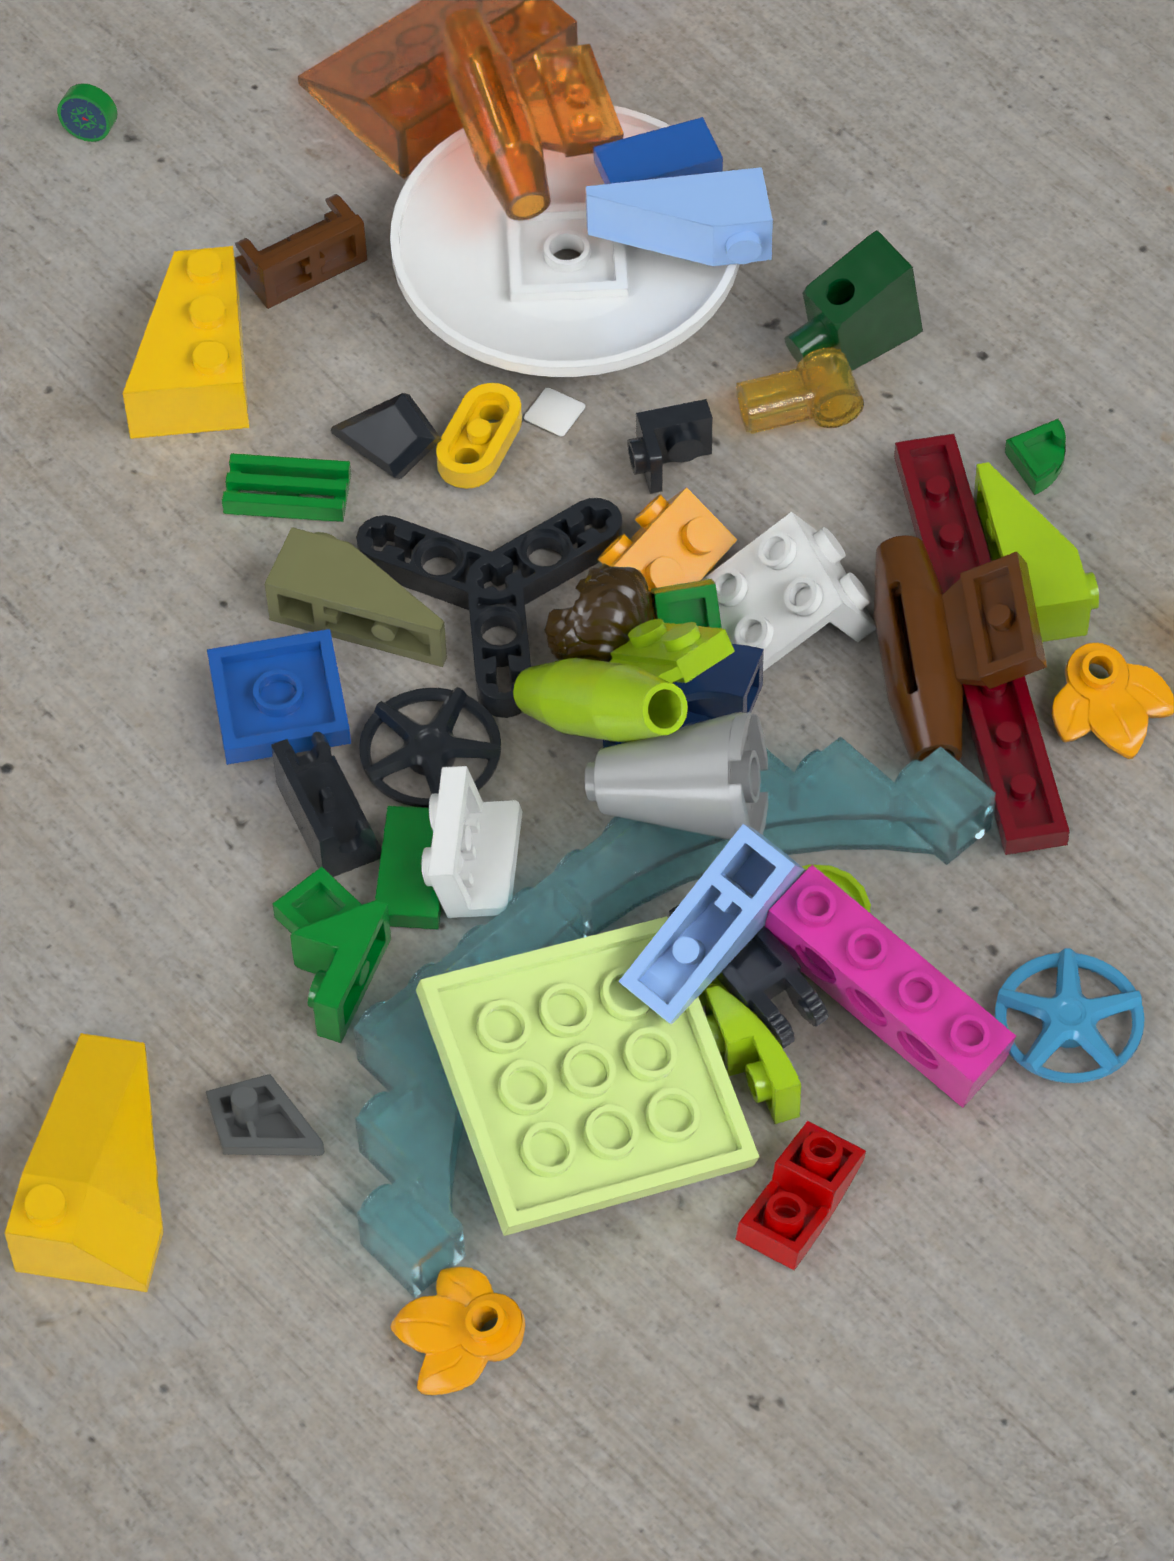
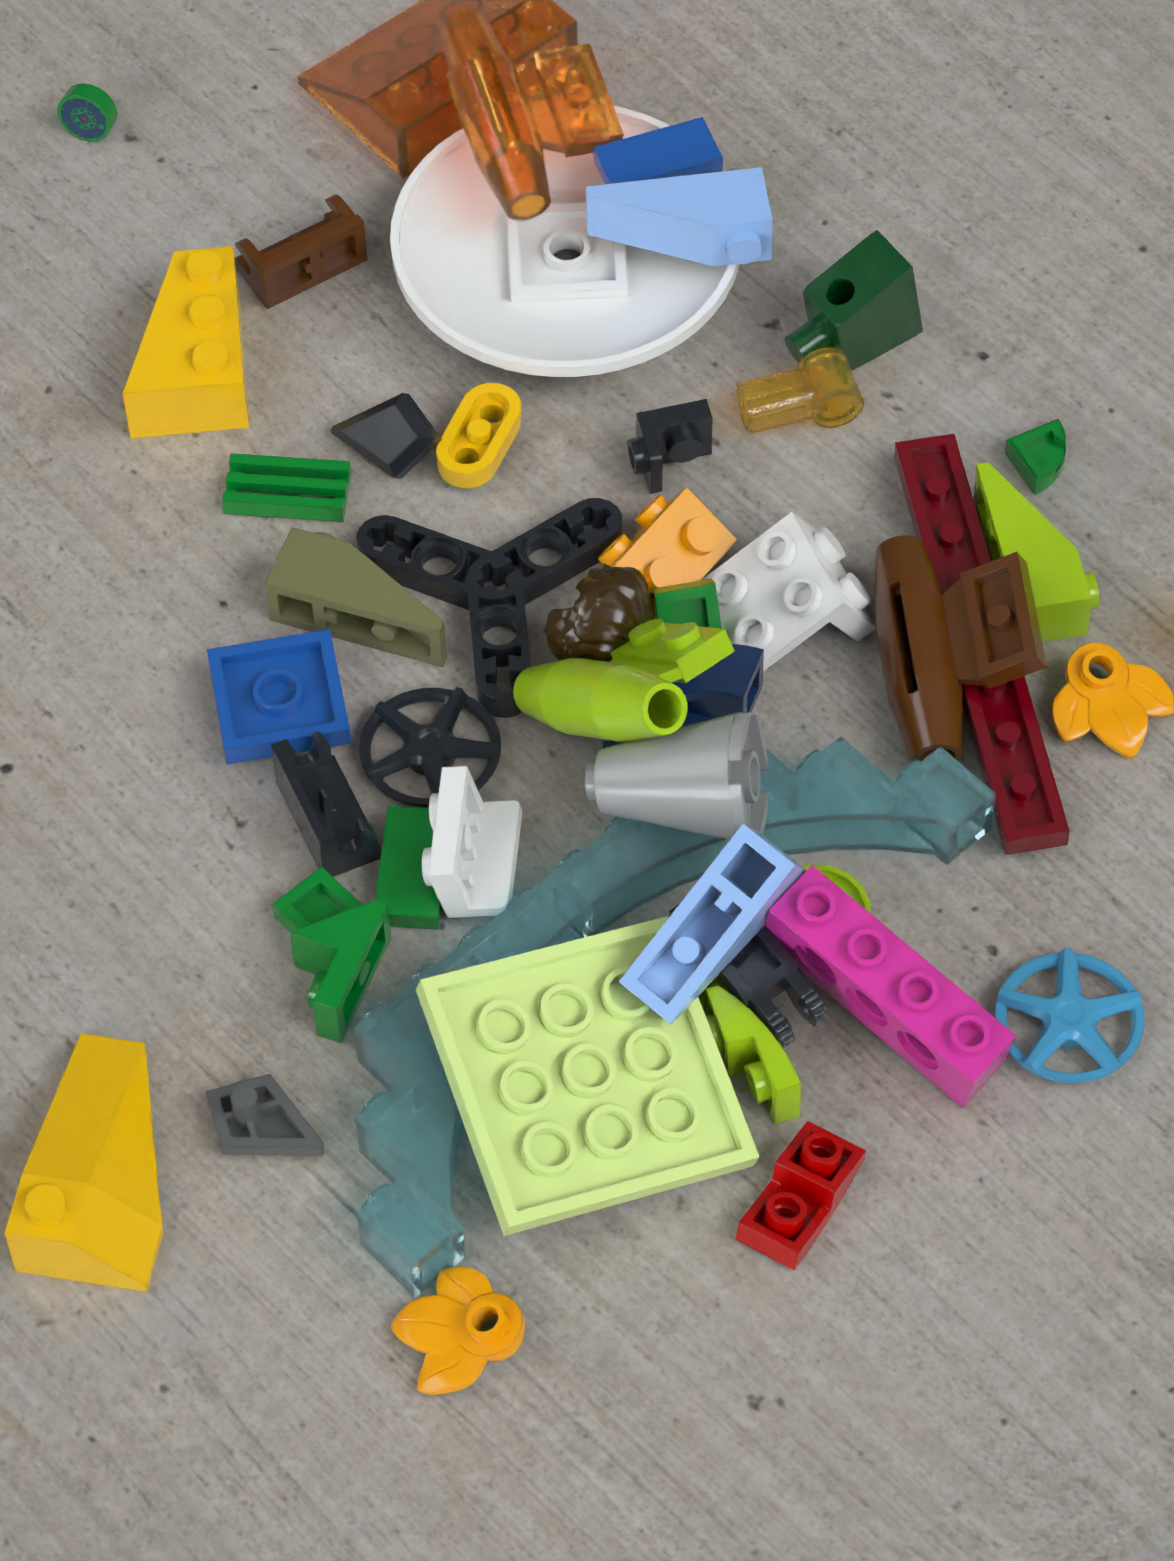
white sticker [524,388,586,436] -> none

